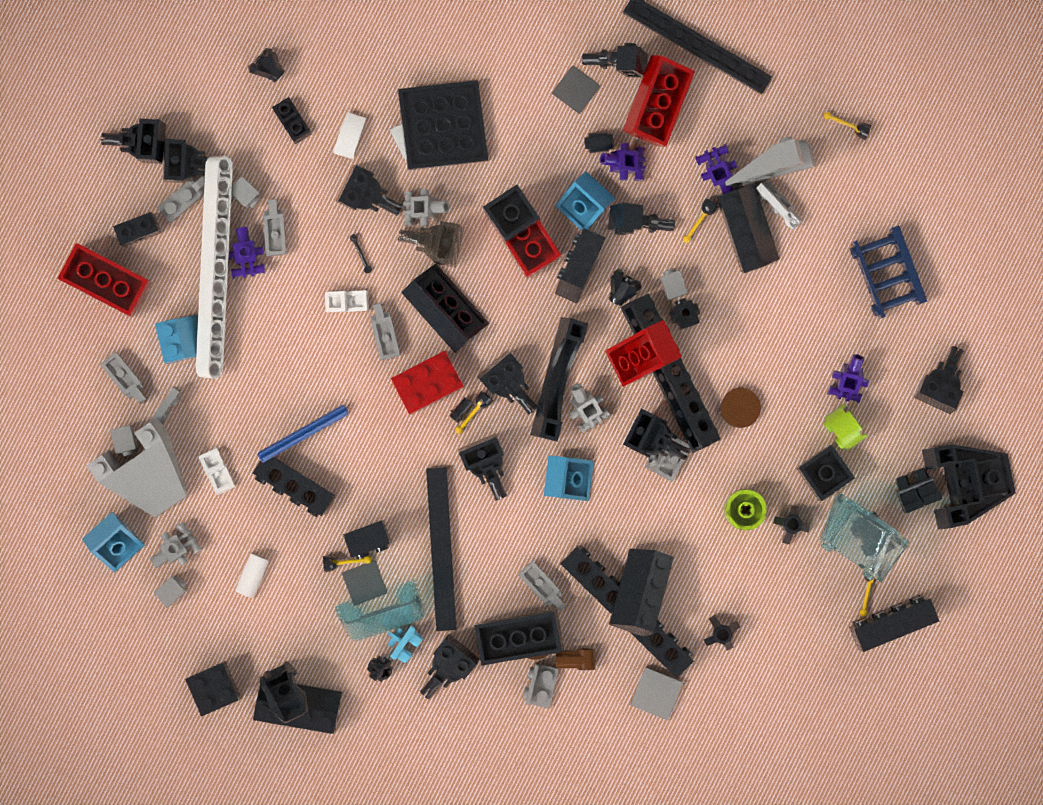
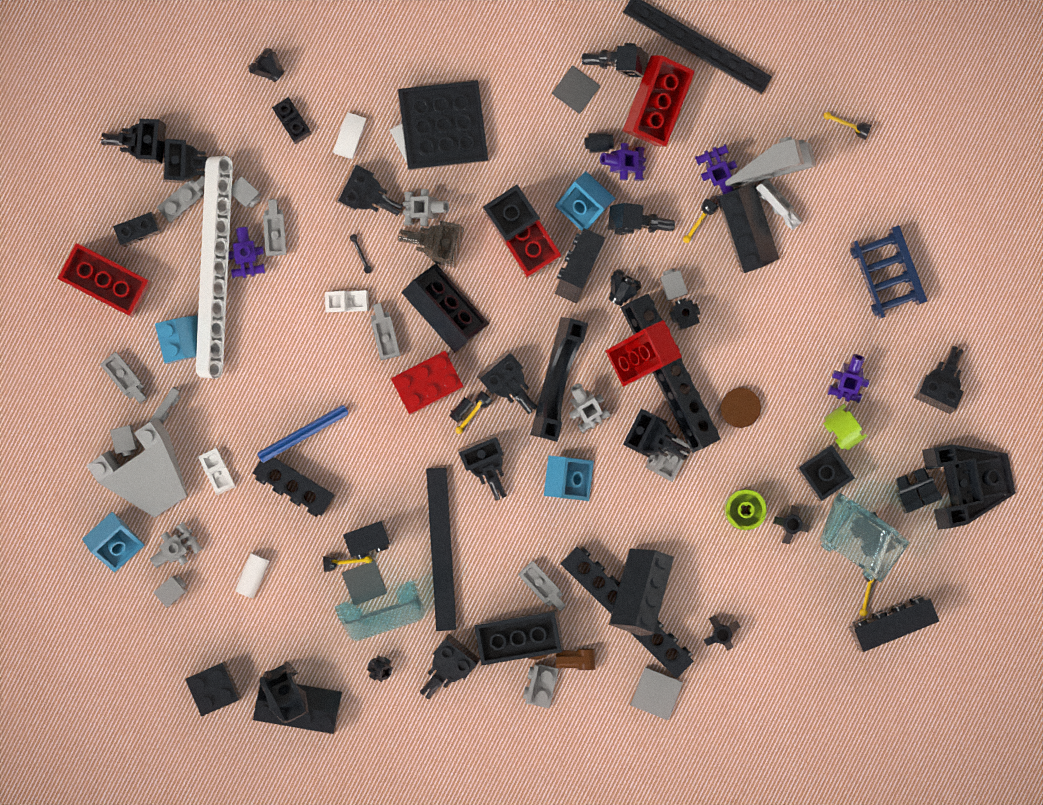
medium azure hips [387,625,423,663] -> none

